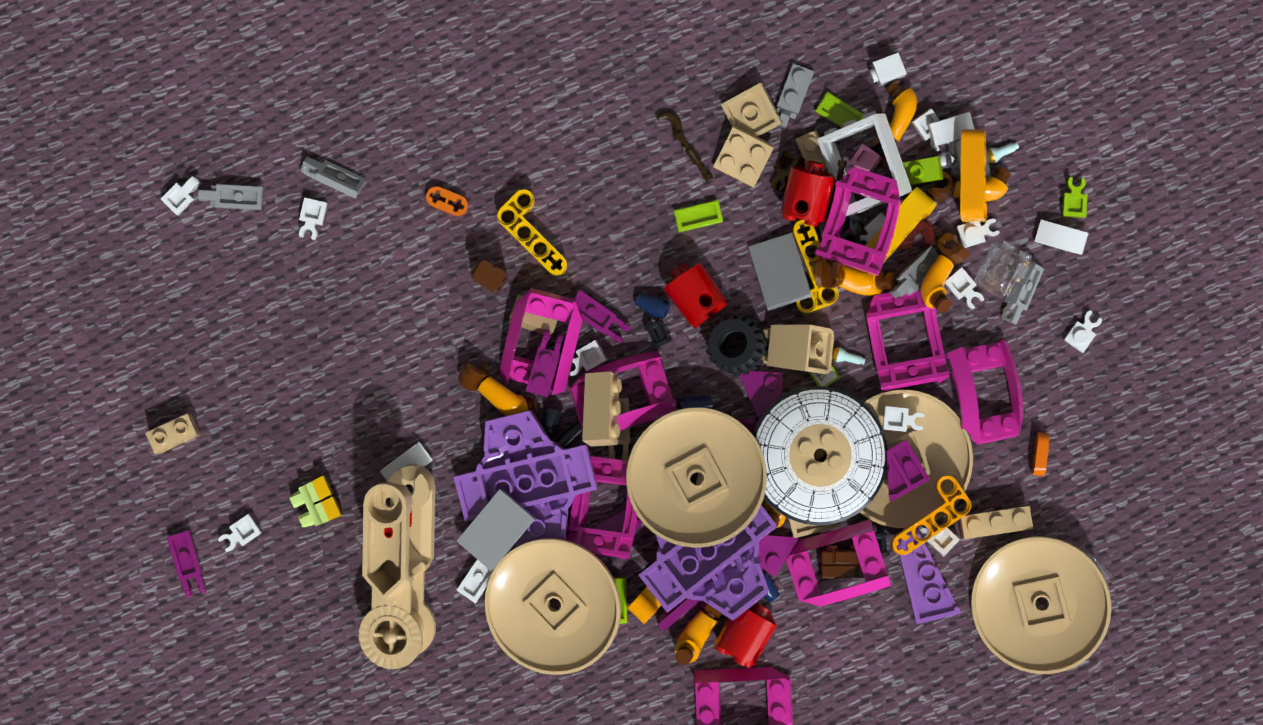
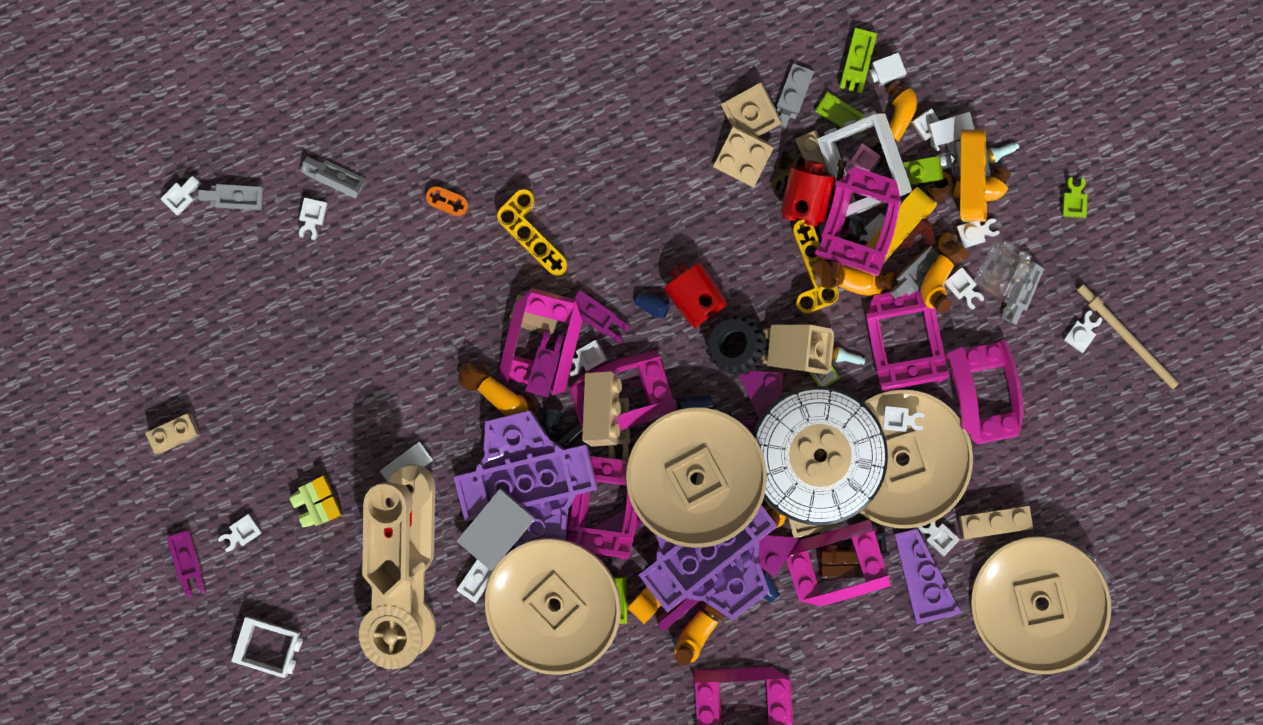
reddish brown brick [470,260,508,295] -> none
black bush [644,319,672,349] -> none
dark brown piece [656,111,713,182] -> none
lime tile [673,199,723,233] -> none
red cylinder [713,602,778,668] -> none
light grey tile [749,233,812,311] -> none
magenta wing [886,439,930,502] -> none
light orange beam [891,476,971,555] -> none
orange beam [1032,432,1050,477] -> none
white slope [1034,220,1088,255] -> none
none -> white window [231,616,303,678]
none -> lime hinge [840,28,877,94]
none -> tan bar [1077,284,1179,389]

